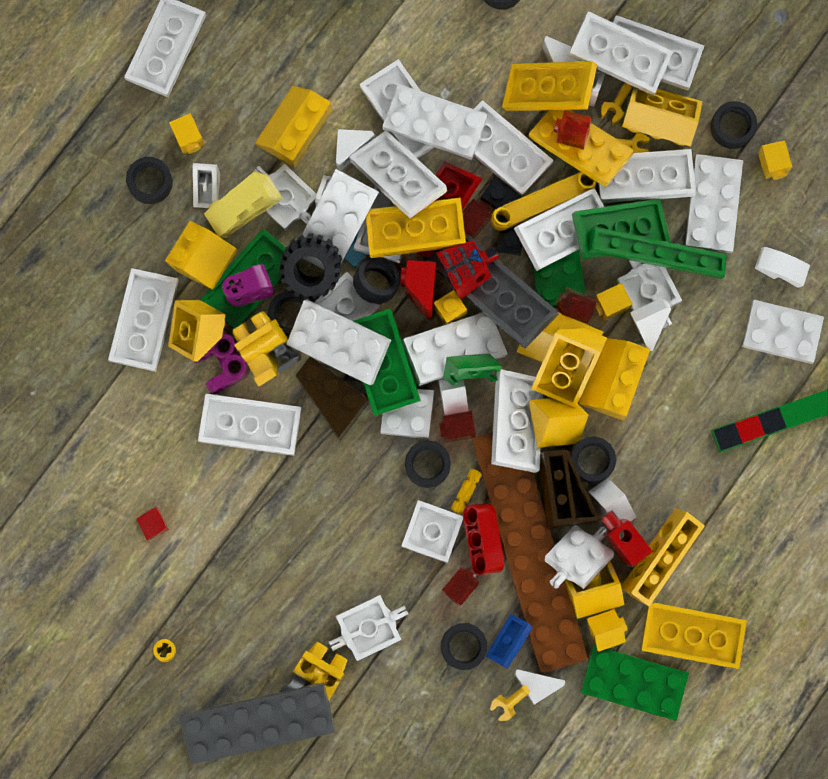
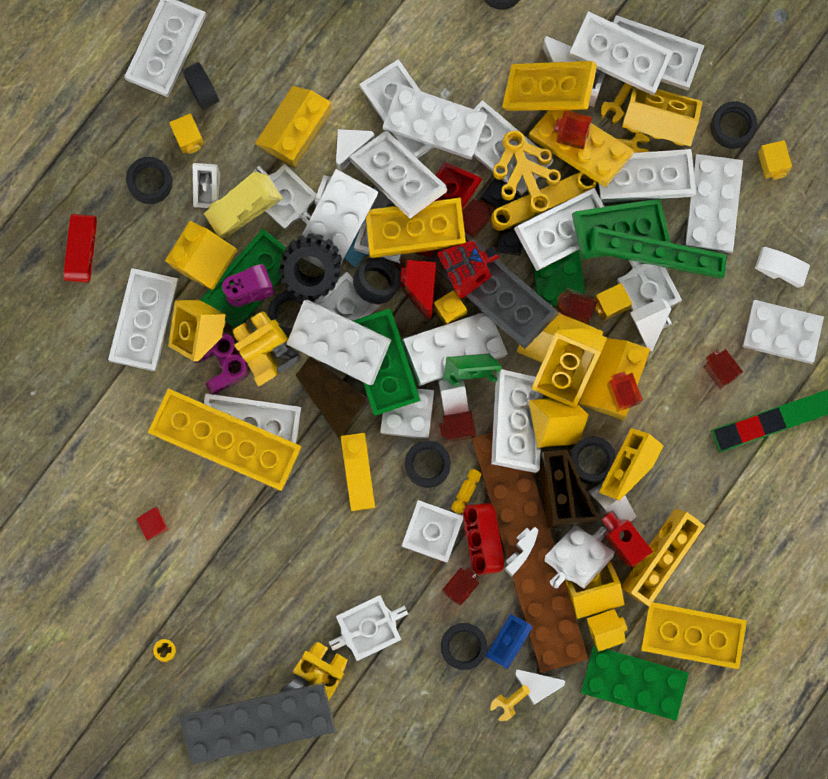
none -> red beam [64,214,97,283]
none -> yellow plate [148,388,302,492]
none -> black tyre [182,62,219,110]
none -> yellow slope [341,433,375,511]
none -> yellow plant [493,130,561,214]
none -> white slope [505,527,538,577]
none -> yellow slope [599,428,664,501]
none -> clear red brick [607,372,643,412]
none -> clear red brick [703,349,743,390]

